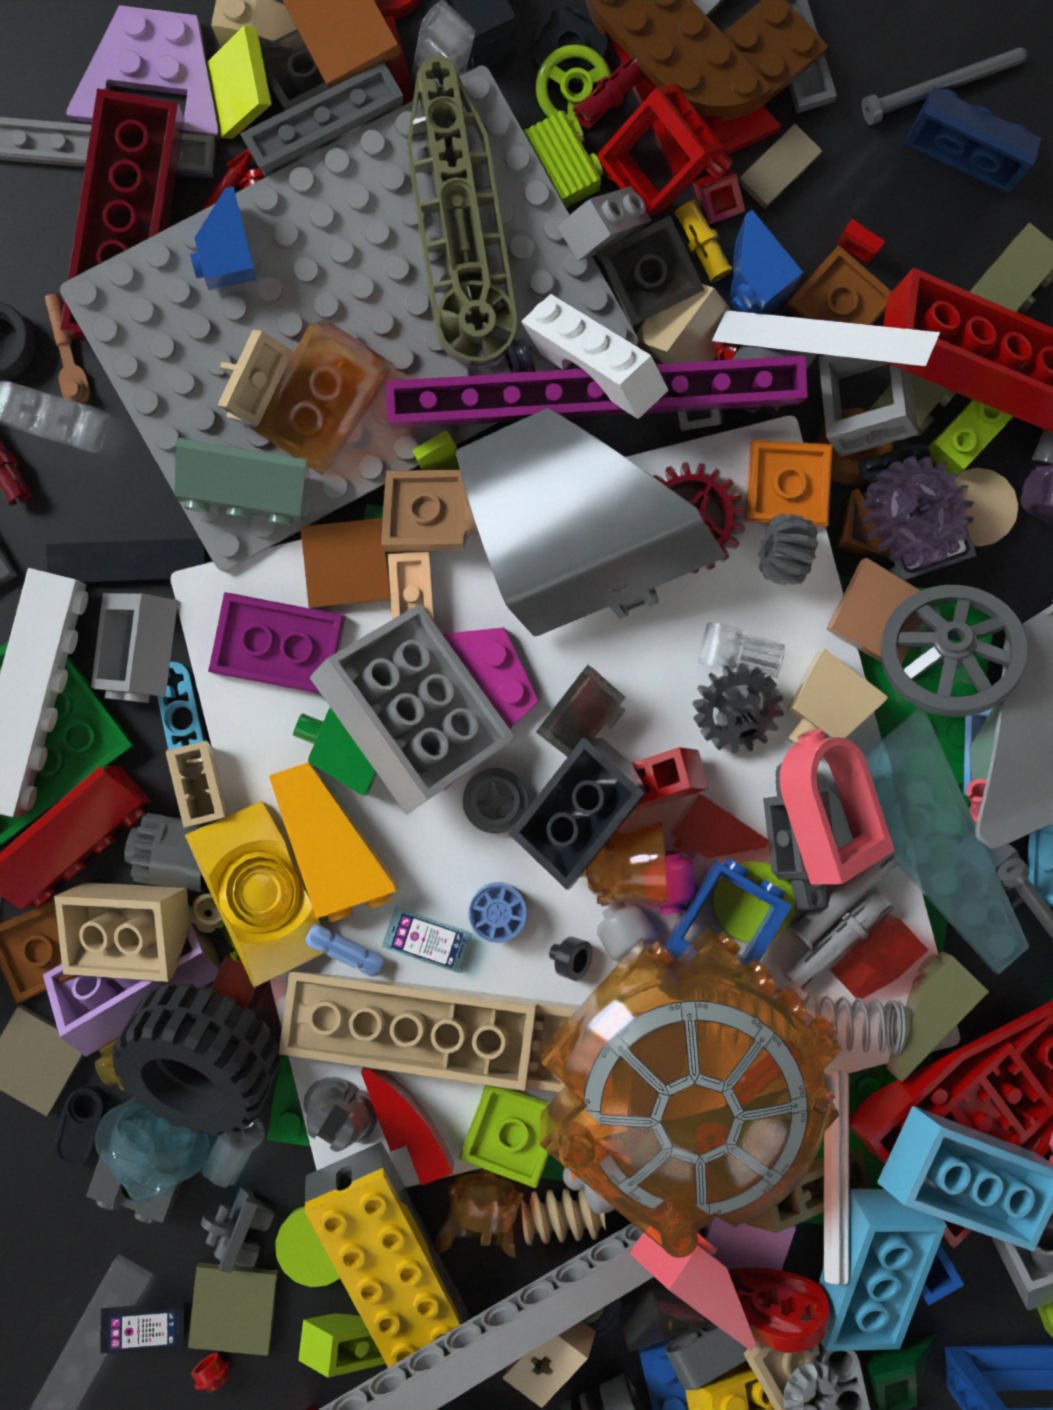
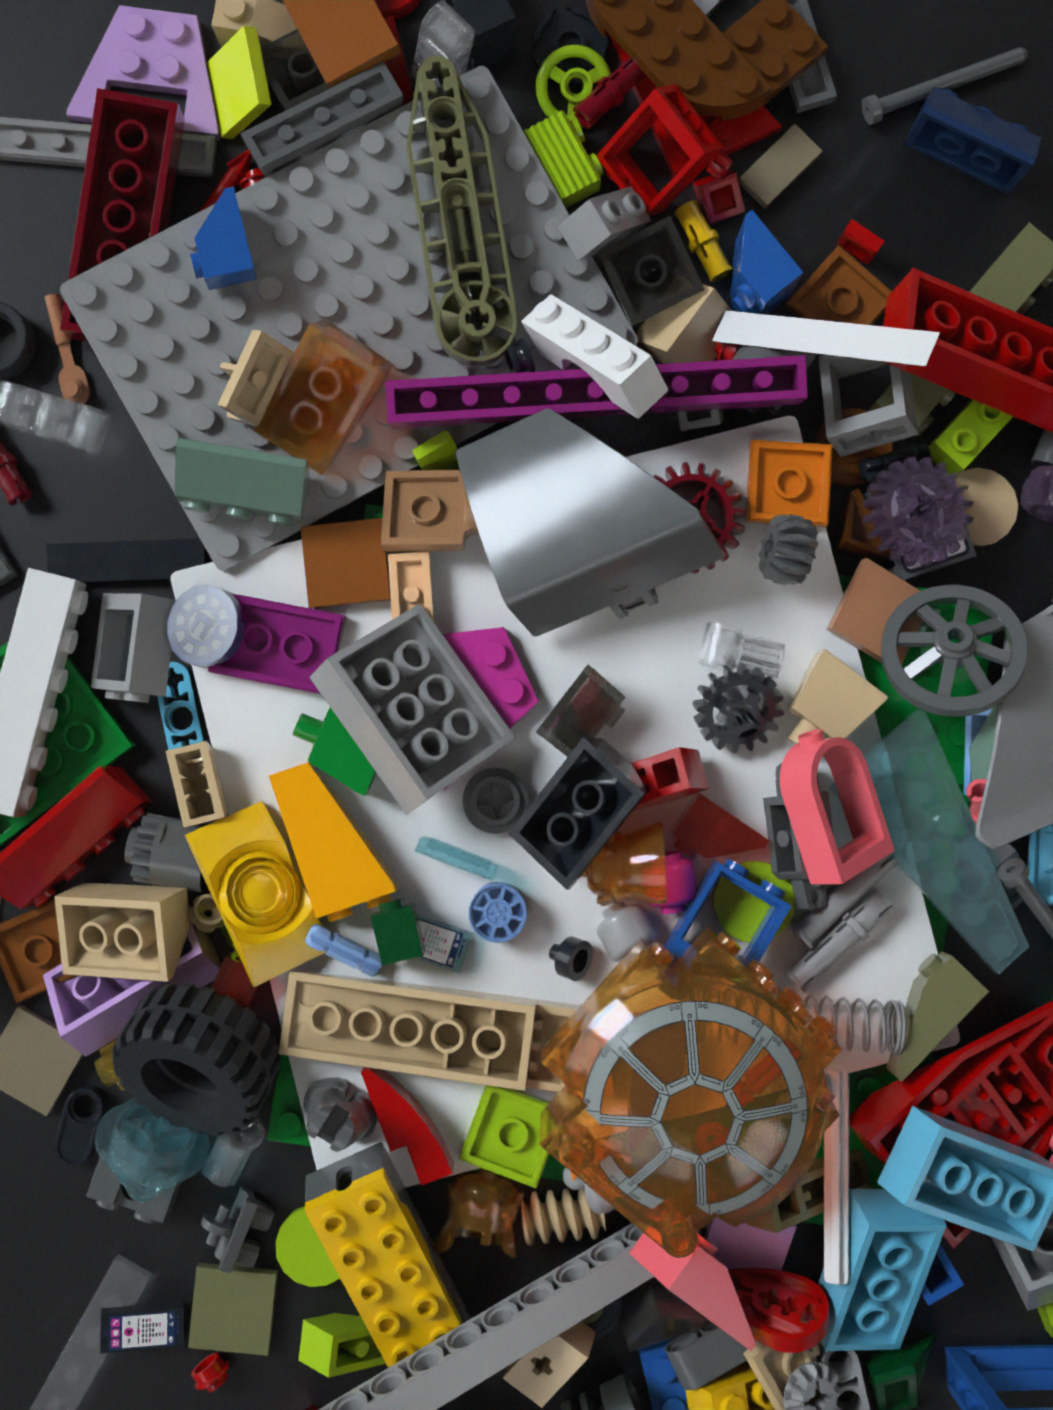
clear red slope [829,914,929,999] -> none
none -> tile [167,585,245,668]
none -> dark green brick [370,898,426,966]
none -> clear light blue tile [415,835,499,881]

